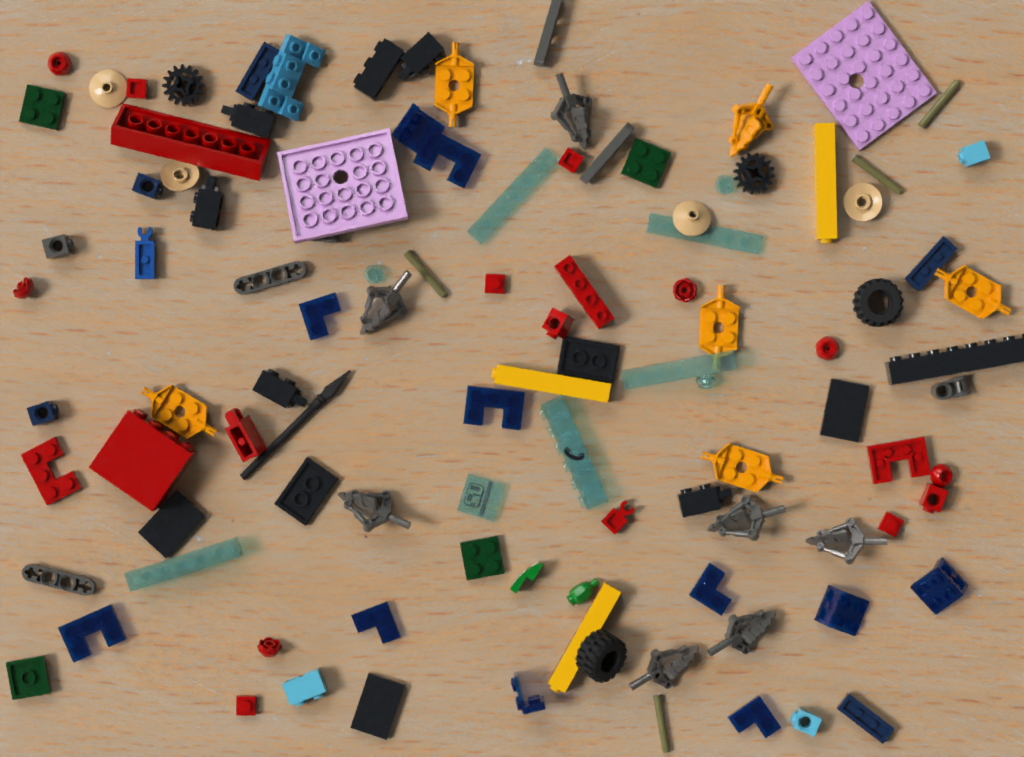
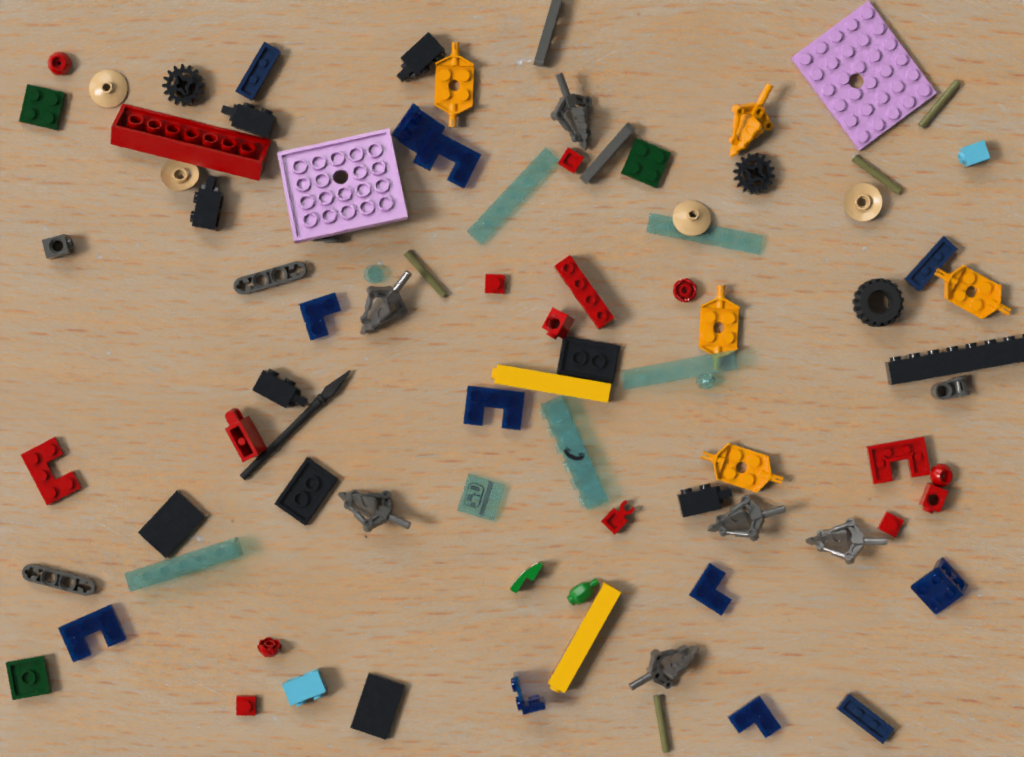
red plate [13,277,35,299] -> none
dark blue brick [27,401,59,426] -> none
red brick [88,409,197,512] -> none
red plate [126,78,148,99] -> none
dark blue brick [132,173,164,200] -> none
blue plate [135,227,156,279] -> none
light orange plate [141,385,218,439] -> none
dark azure bracket [258,34,326,121] -> none
clear blue plate [351,601,401,644] -> none
black brick [353,38,405,101] -> none
dark green plate [460,535,504,580] -> none
black tyre [576,629,627,683] -> none
dark grey bar [707,610,776,656] -> none
clear light blue plate [715,175,734,194] -> none
medium azure brick [790,707,822,737] -> none
yellow brick [813,123,837,244] -> none
clear blue bracket [814,585,869,636] -> none
red plate [816,336,839,361] -> none
black tile [819,379,869,442] -> none

